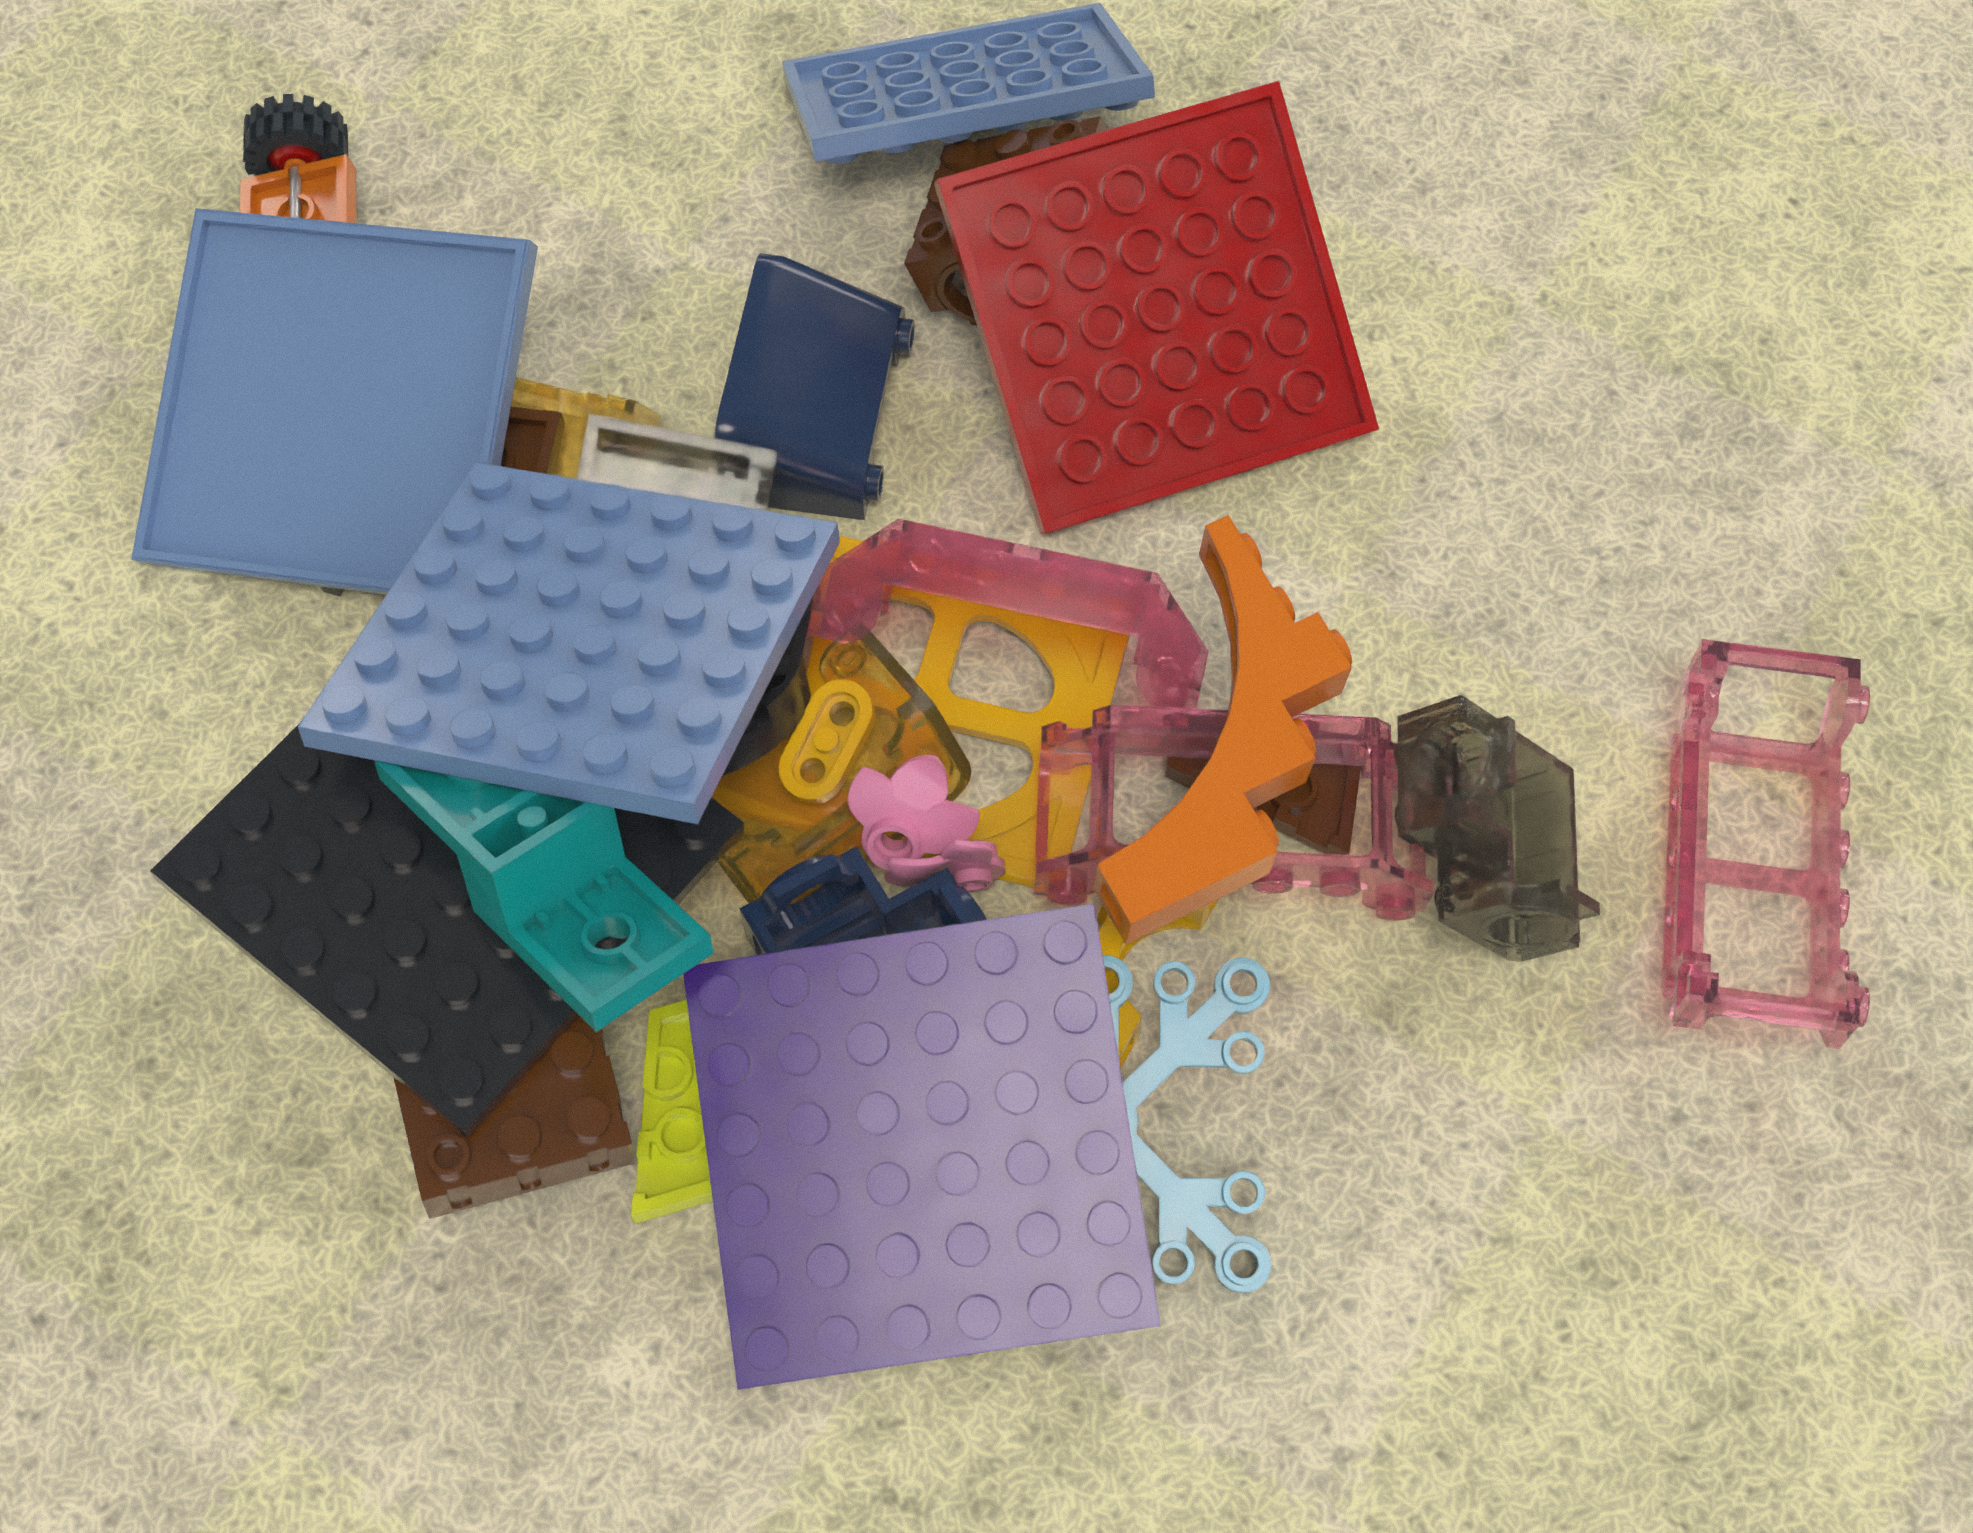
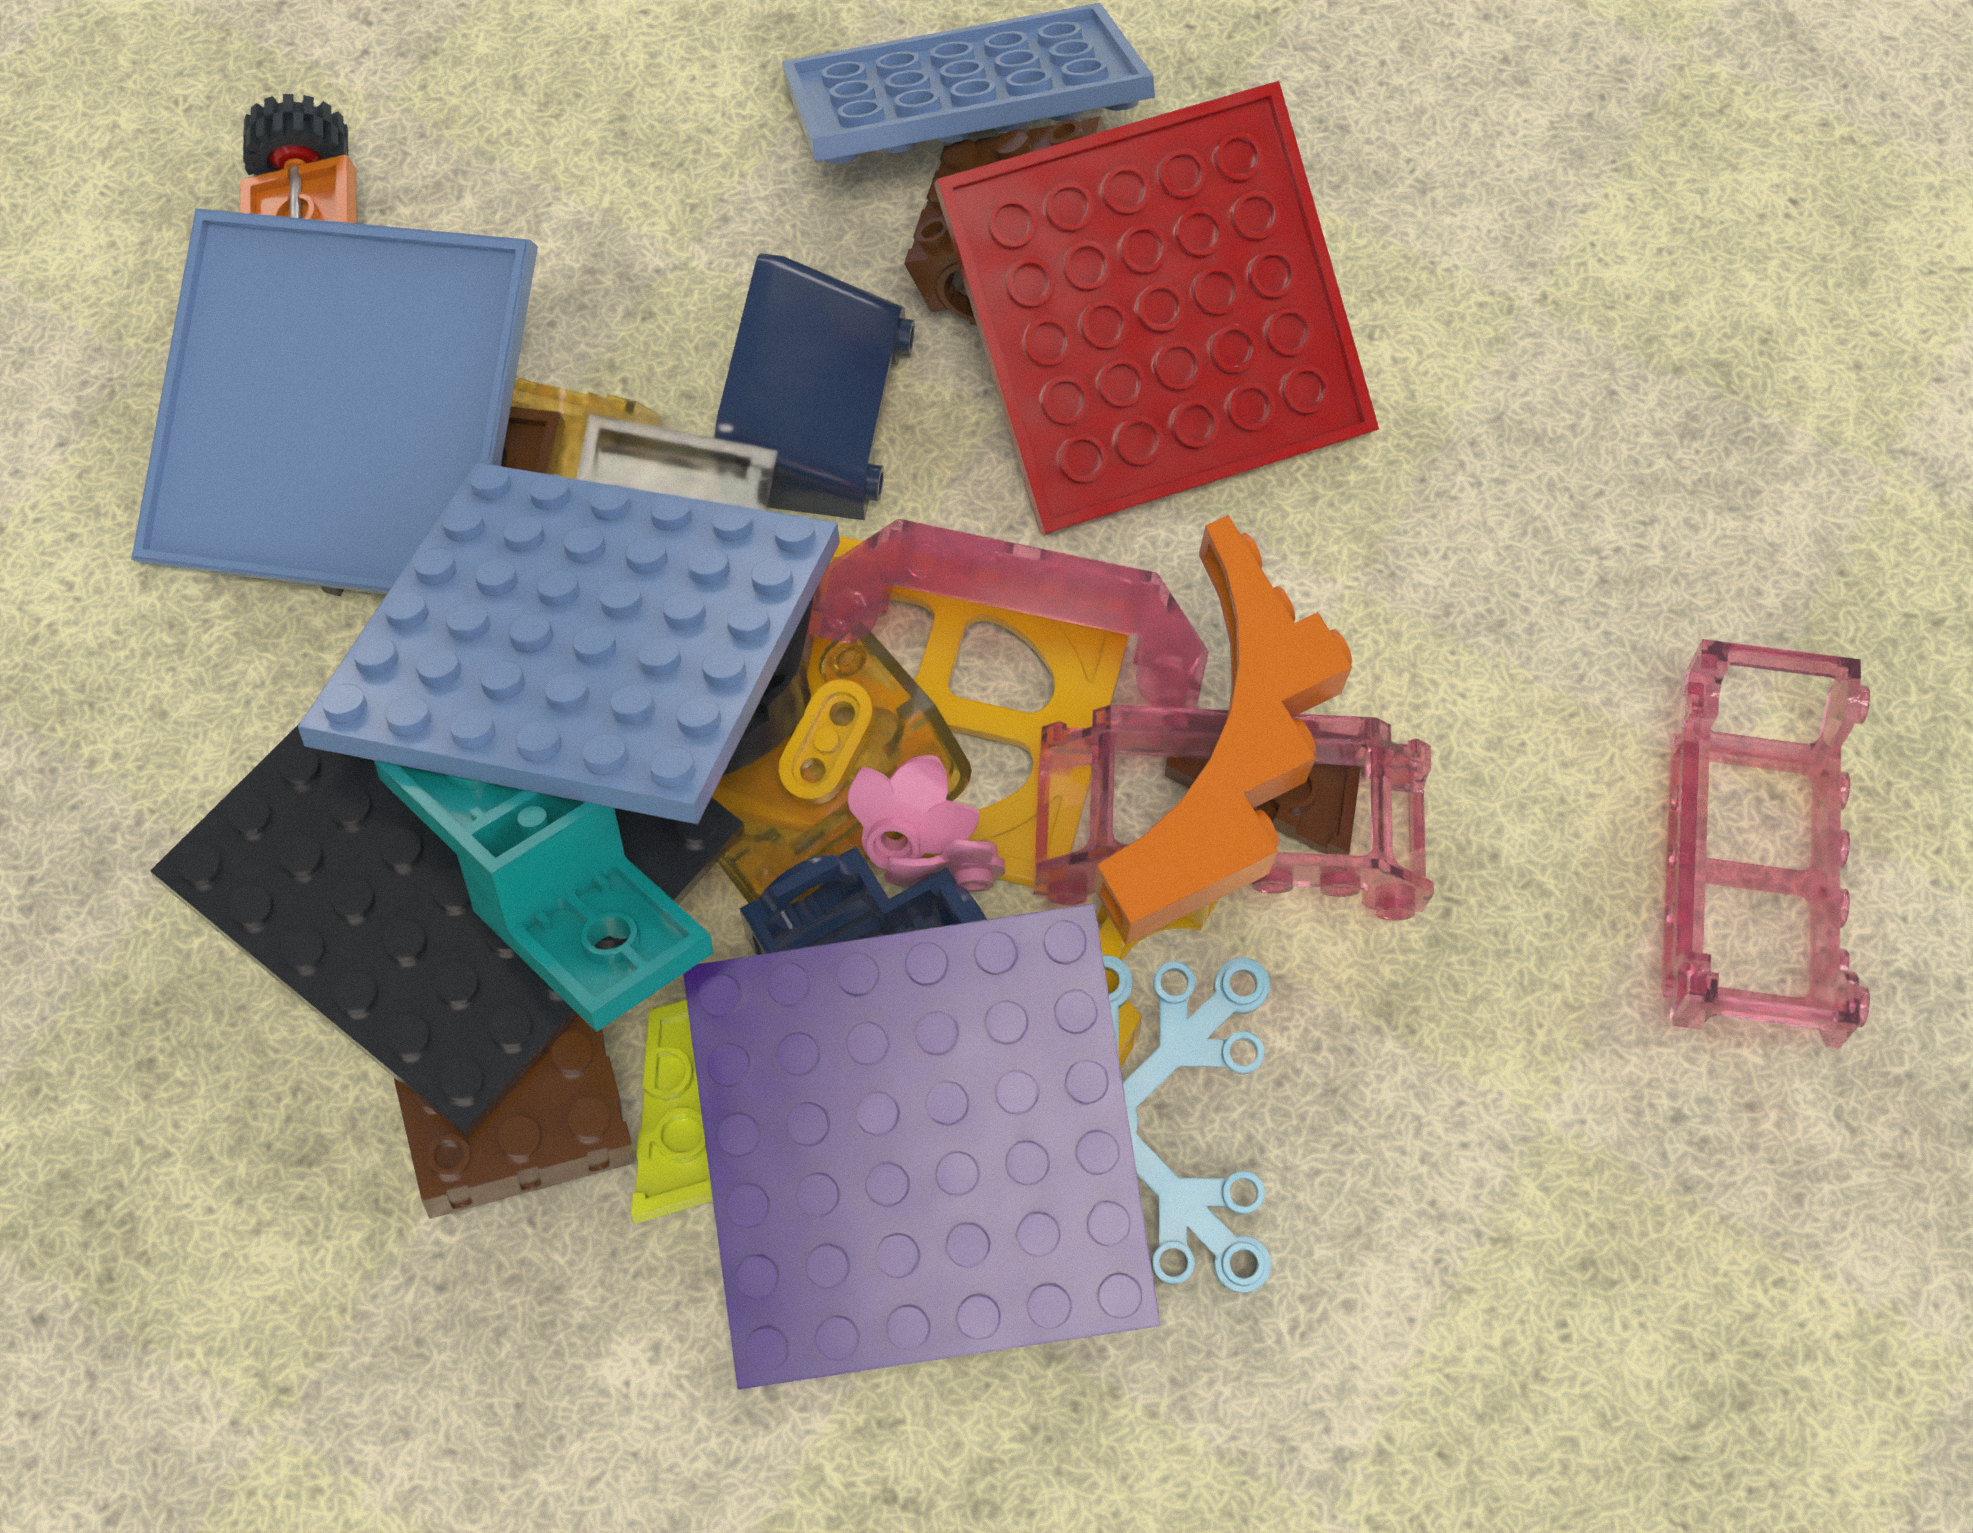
clear smoke piece [1394,695,1600,962] -> none

